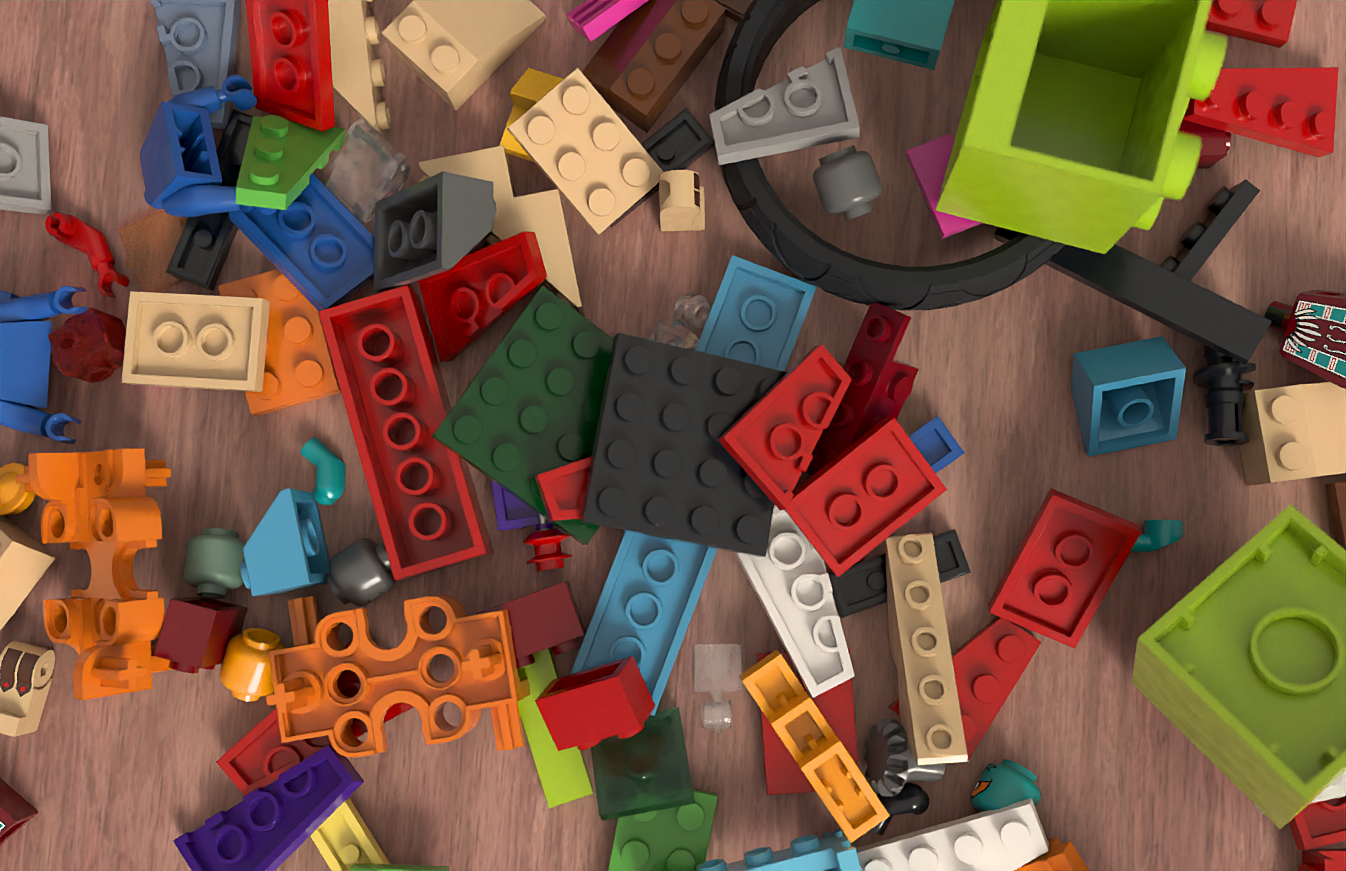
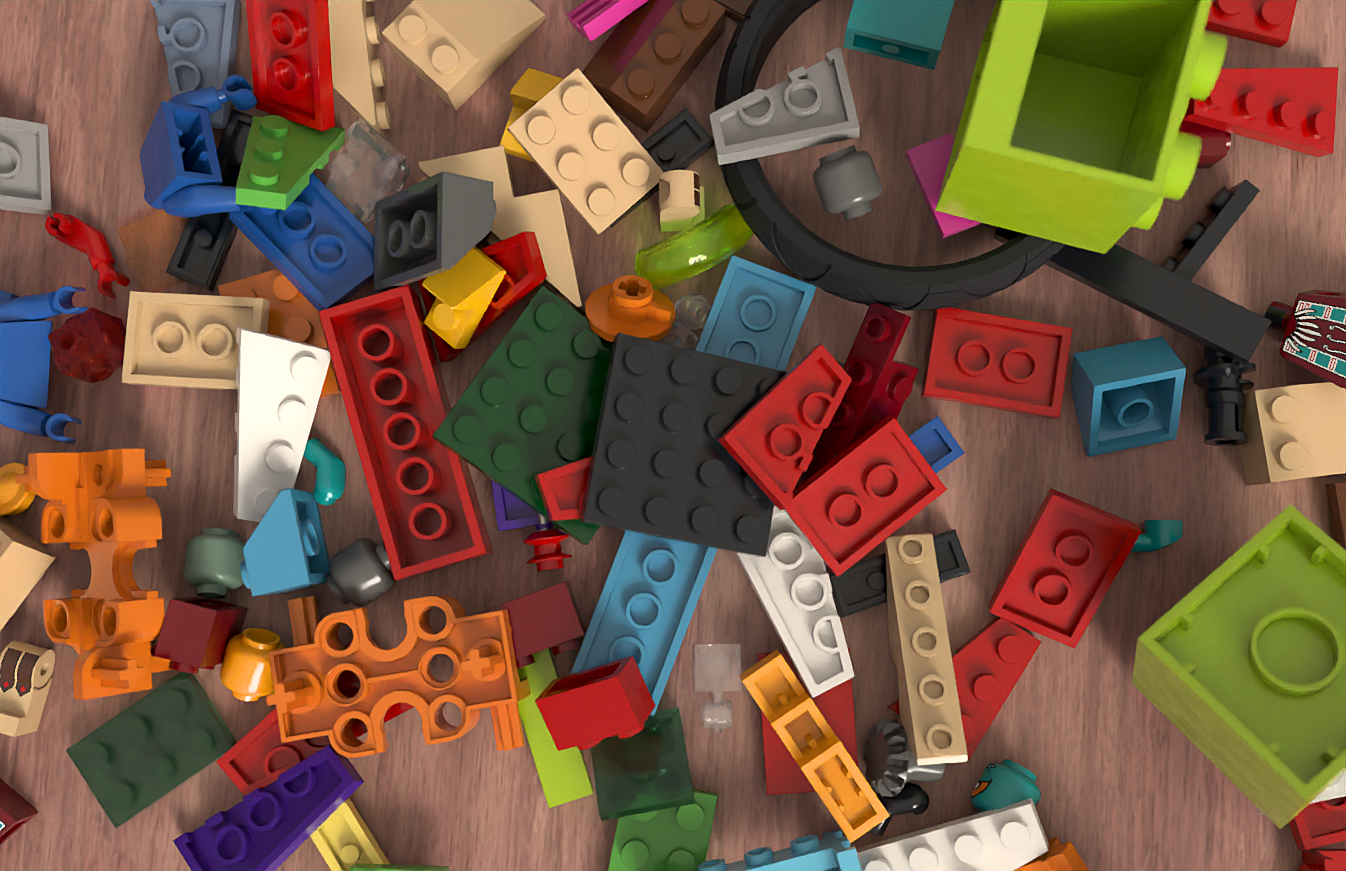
none -> clear green plate [66,672,237,828]
none -> white wing [233,326,331,522]
none -> yellow slope [422,246,507,349]
none -> orange piece [585,275,676,342]
none -> clear neon green cylinder [635,204,753,291]
none -> red plate [921,307,1073,419]

